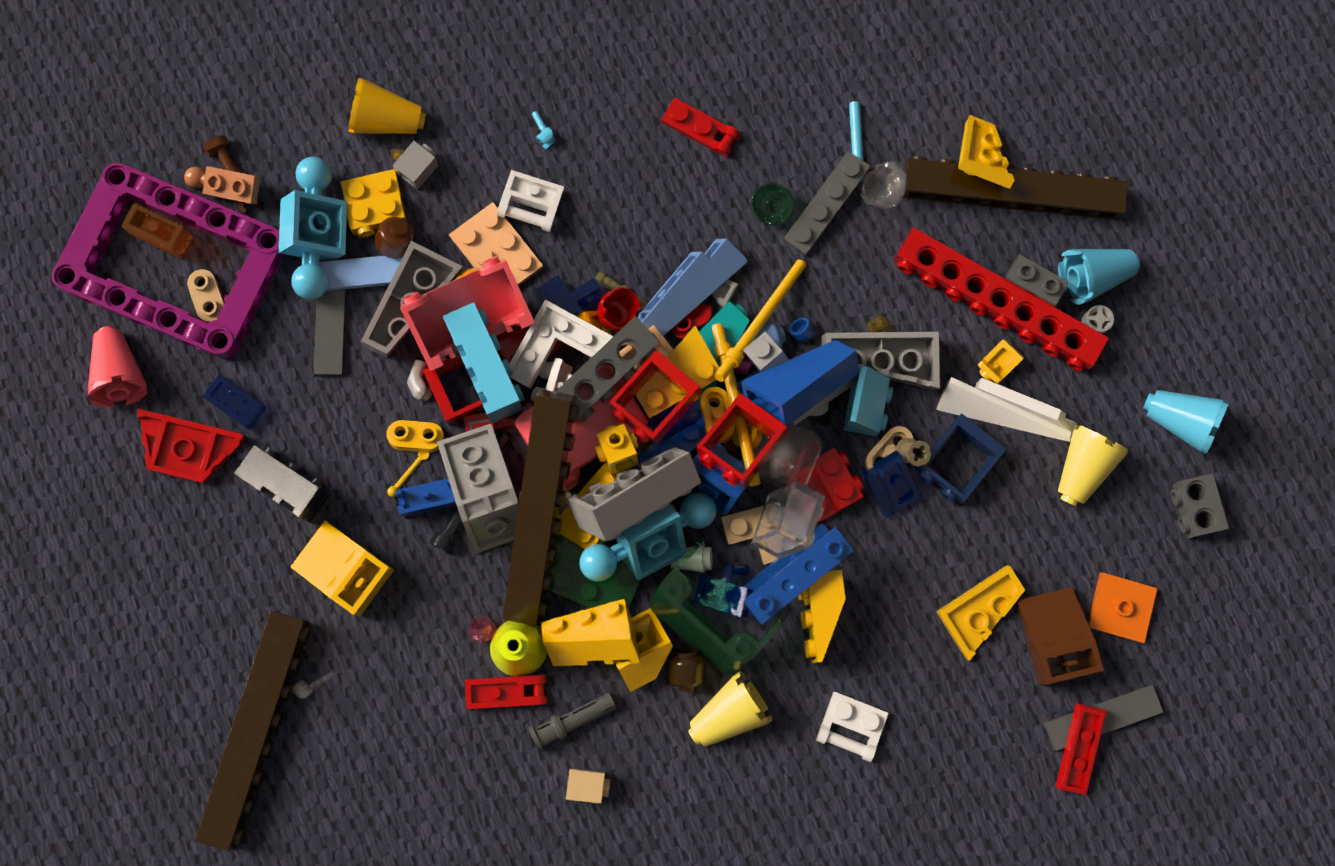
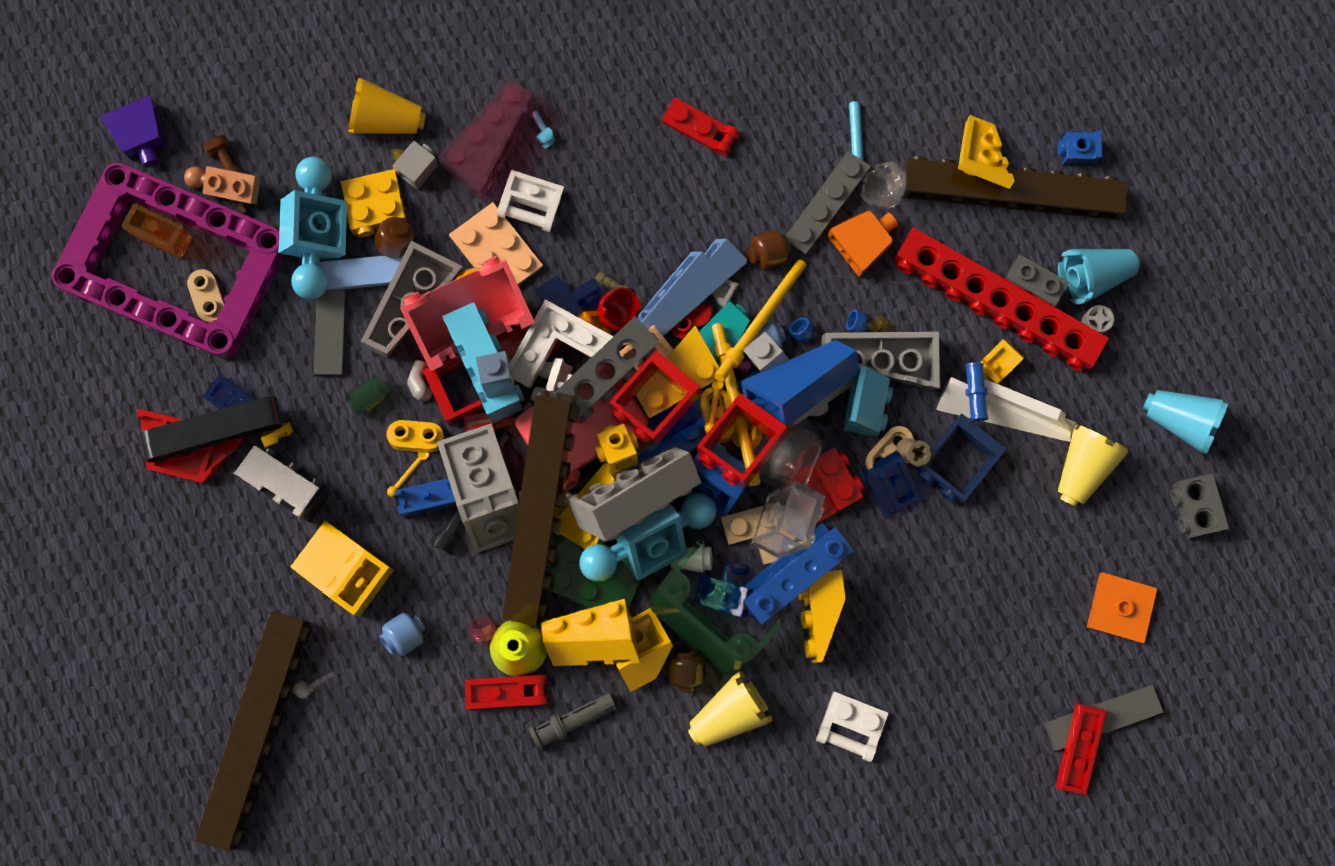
coral cone [87,326,147,408] -> none
tan brick [566,768,610,804] -> none
clear green hair [751,182,795,226] -> none
yellow wing [936,565,1025,661] -> none
reddish brown slope [1016,587,1104,685] -> none
none -> dark purple torso [100,96,166,168]
none -> black beam [139,396,284,463]
none -> yellow tile [261,422,293,447]
none -> clear green brick [348,376,391,416]
none -> medium blue head [380,613,425,656]
none -> clear pink wedge [438,78,534,201]
none -> sand blue brick [476,351,516,398]
none -> yellow hinge [704,380,723,433]
none -> reddish brown head [747,230,791,270]
none -> orange torso [827,211,898,277]
none -> blue hinge [846,309,870,333]
none -> blue pin [965,362,989,422]
none -> blue brick [1058,131,1102,165]

